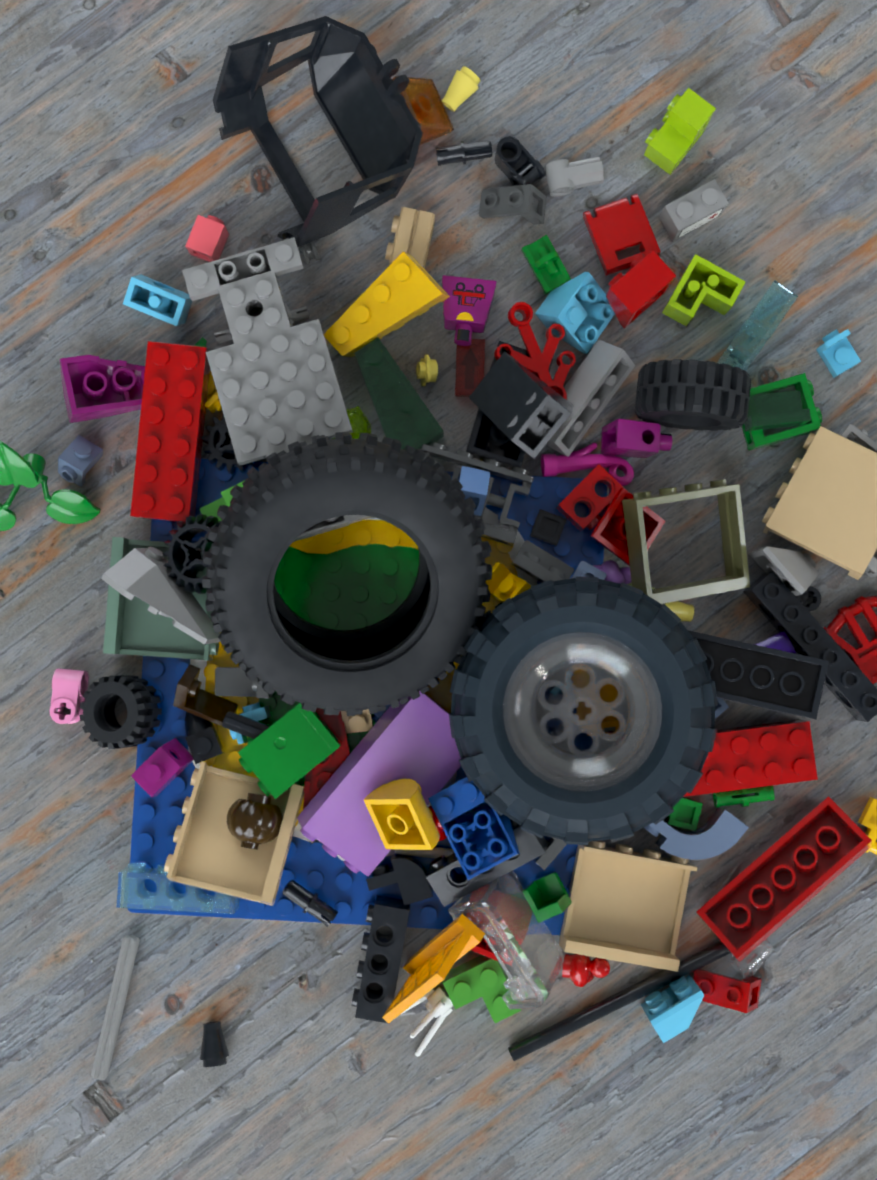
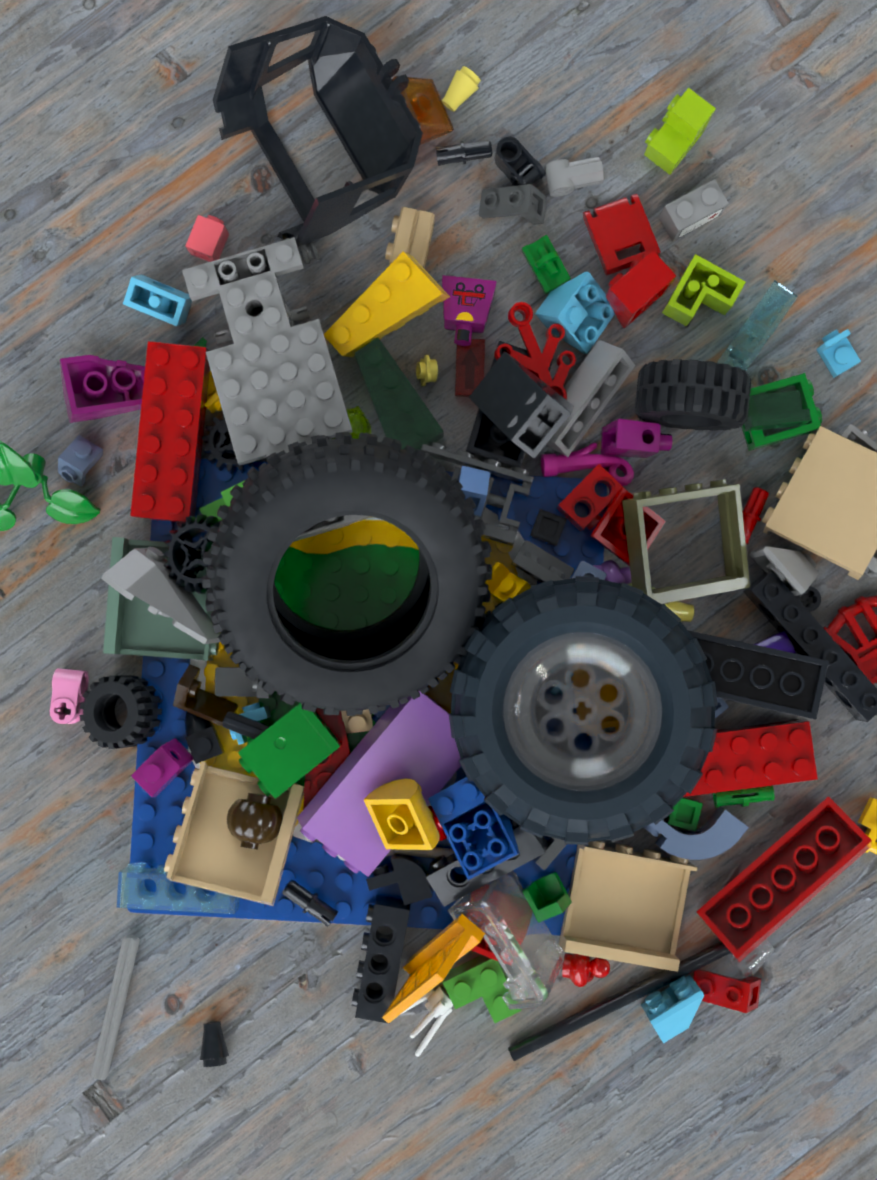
none -> red axle [742,487,769,545]

